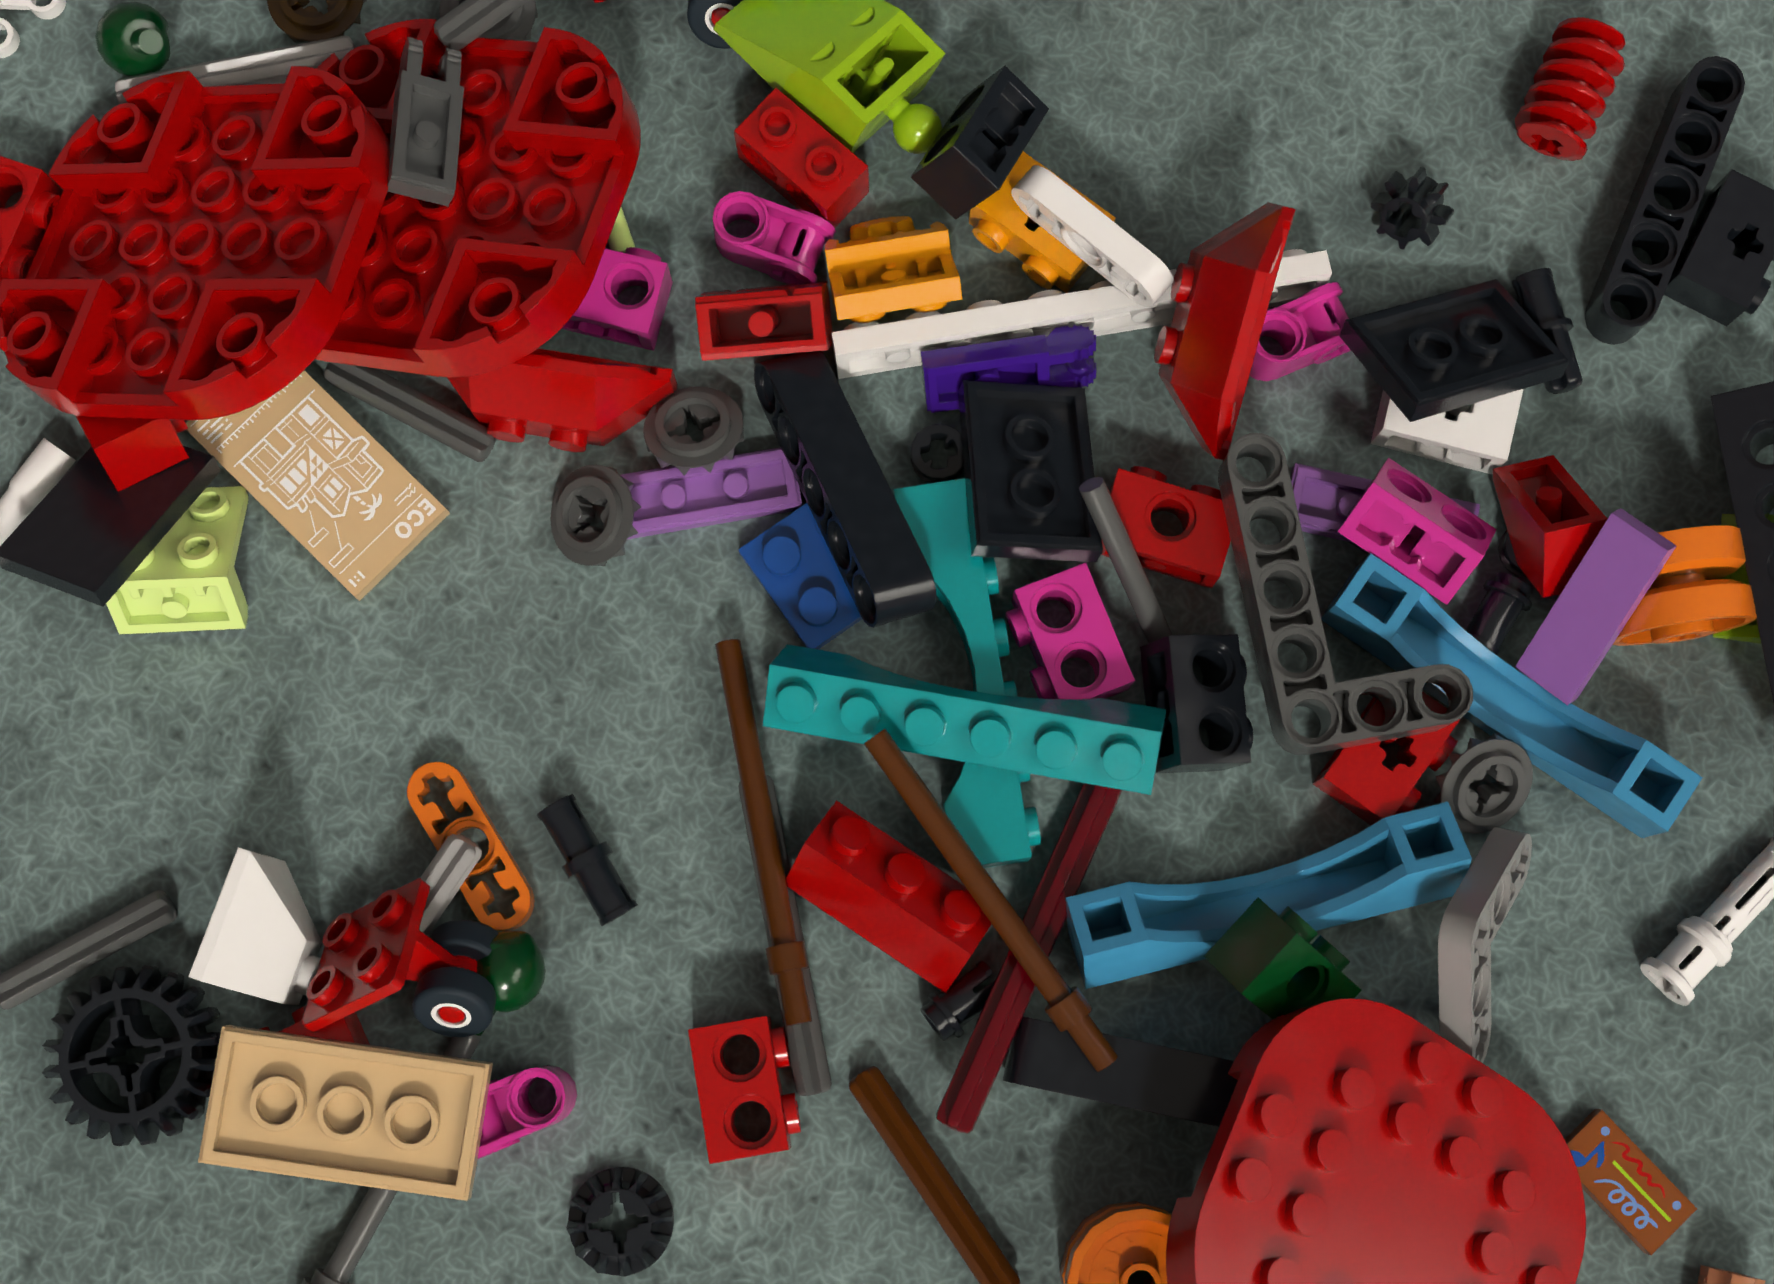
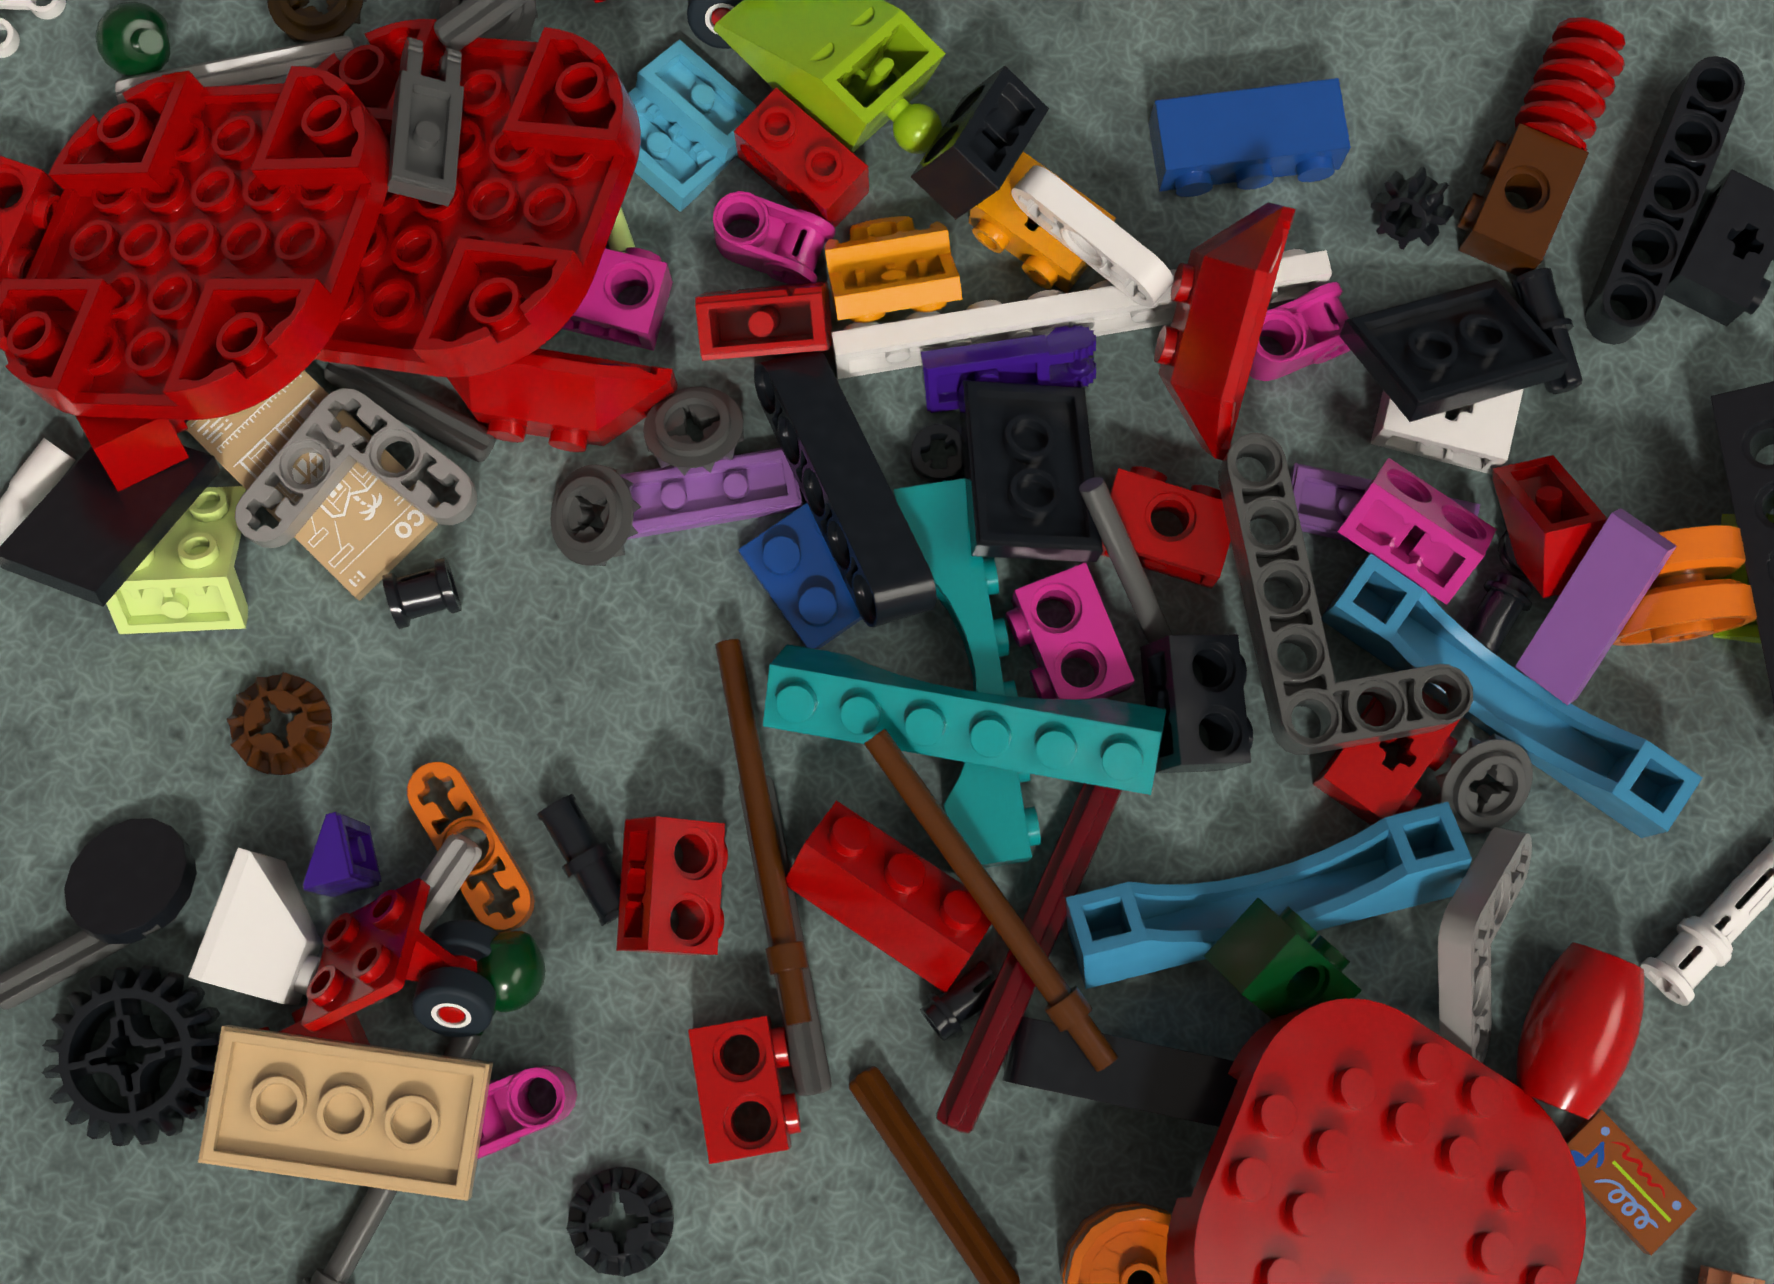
none -> black tile [64,818,197,944]
none -> reddish brown gear [226,672,332,775]
none -> light grey beam [235,388,478,548]
none -> dark purple slope [303,812,382,897]
none -> black bush [382,557,462,629]
none -> red brick [616,816,728,955]
none -> medium azure slope [628,39,757,212]
none -> blue brick [1148,78,1351,197]
none -> reddish brown brick [1457,123,1589,276]
none -> red piece [1516,942,1645,1120]

